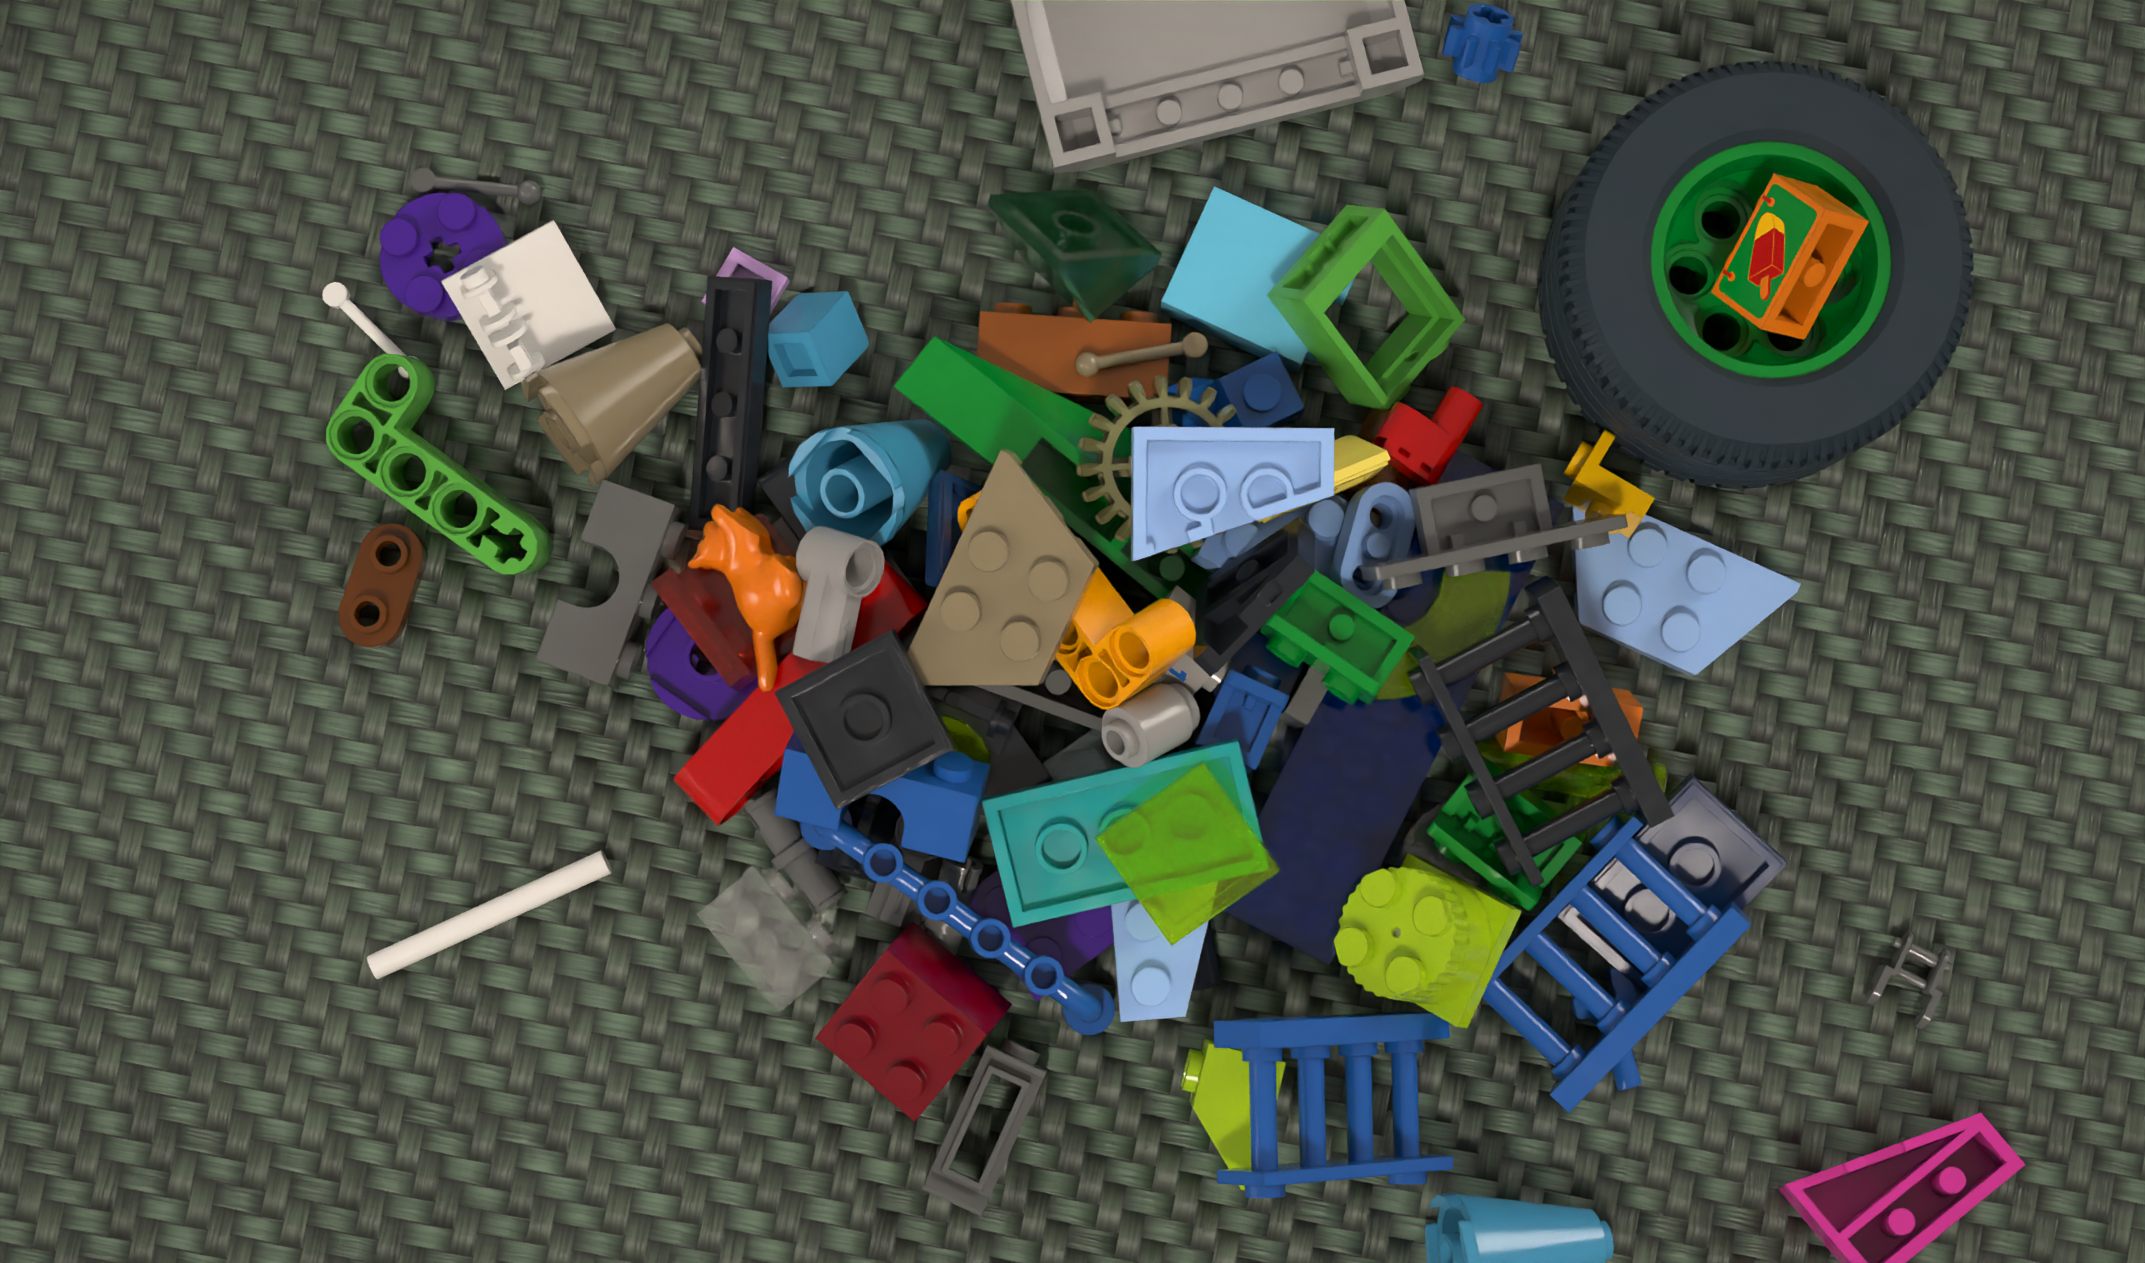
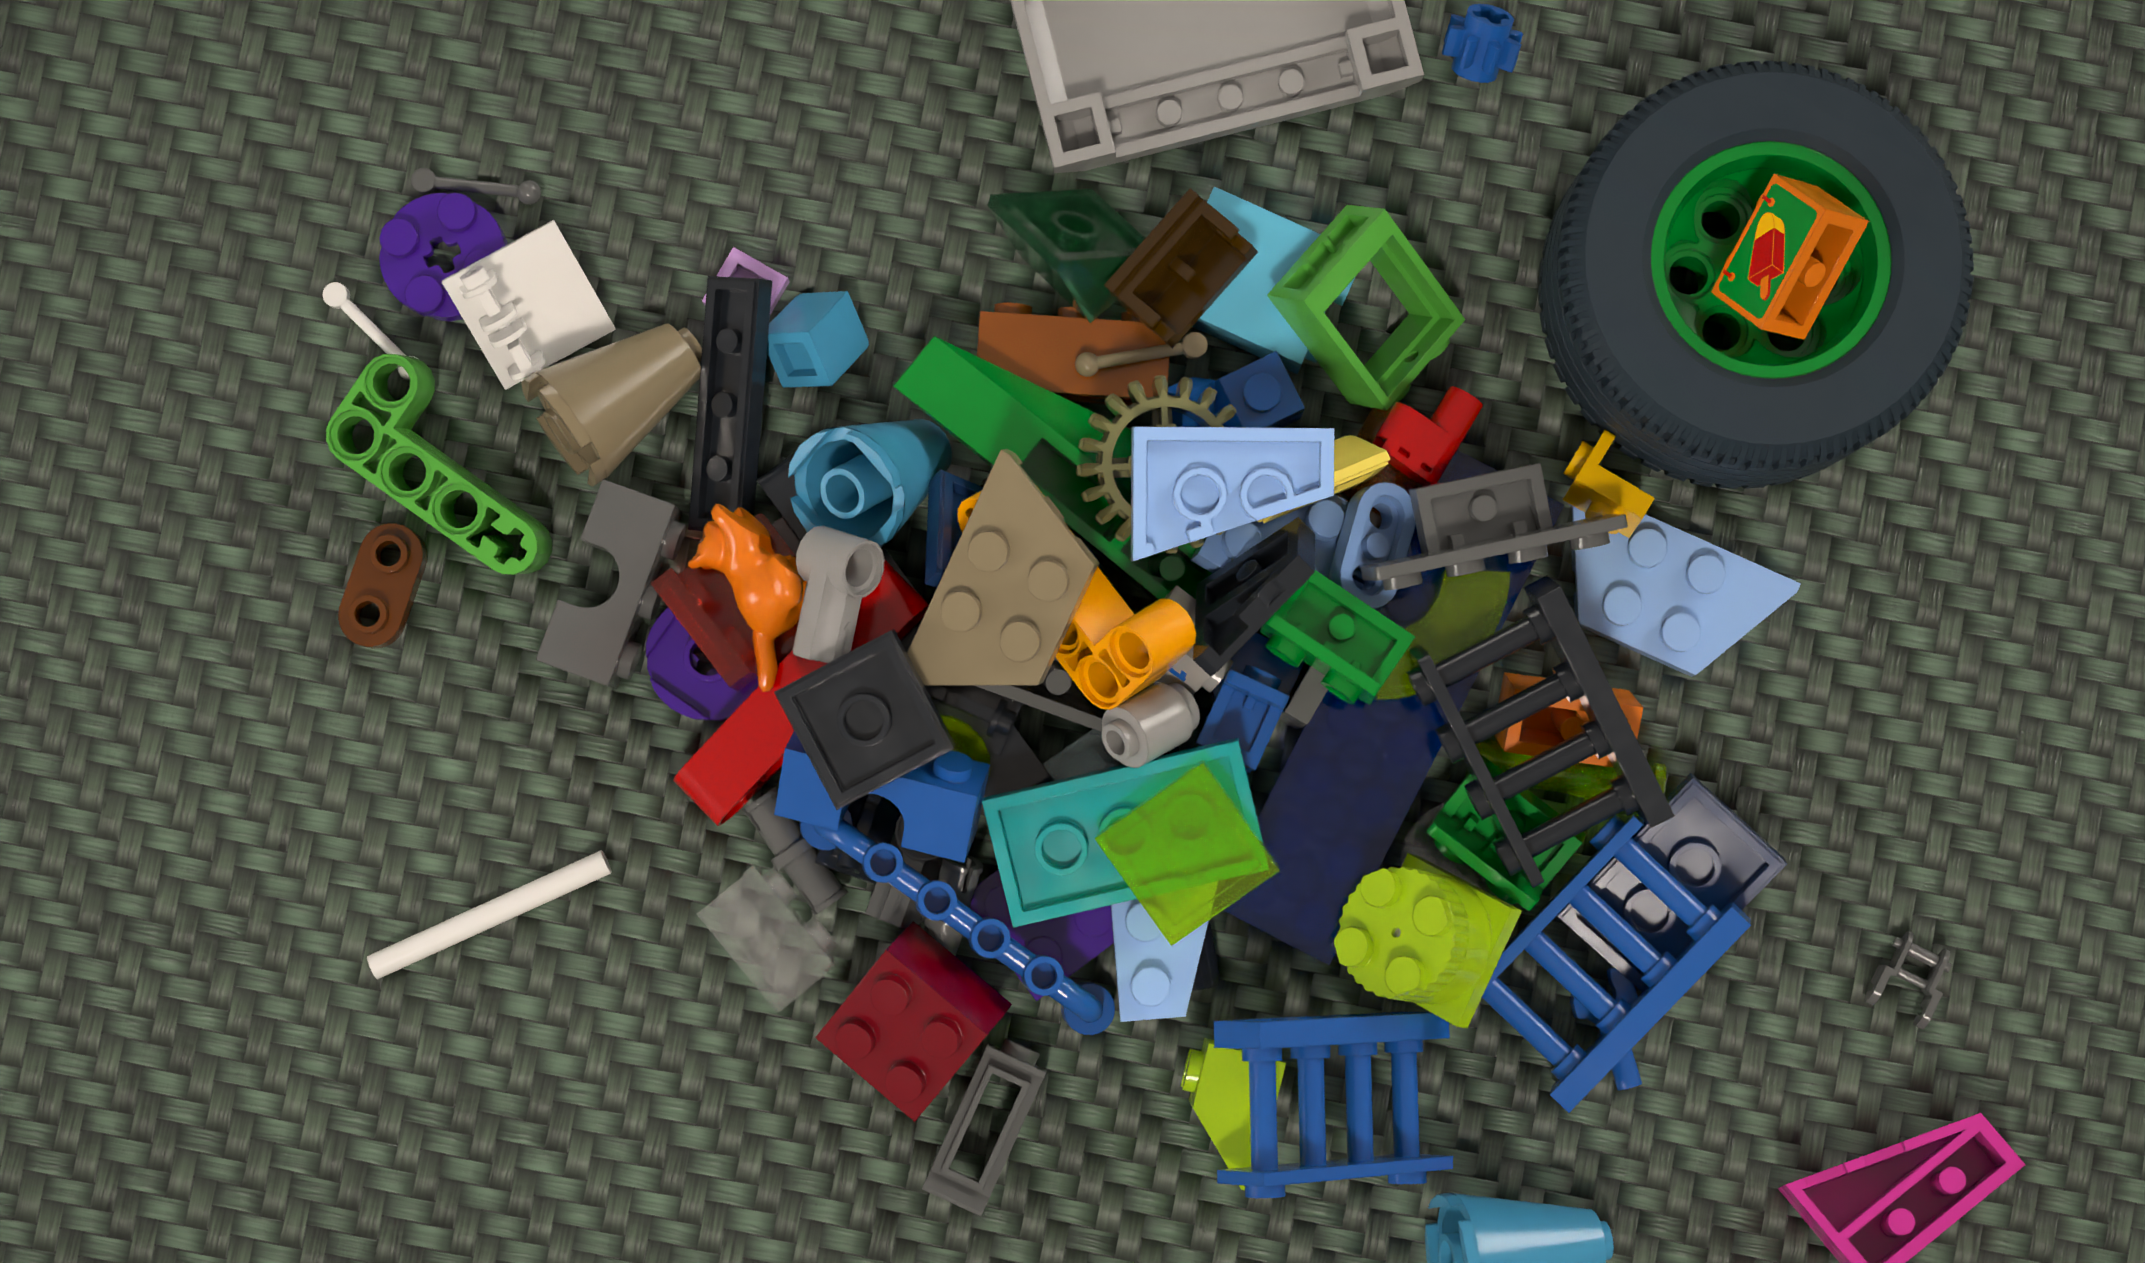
none -> dark brown hinge [1104,188,1258,349]

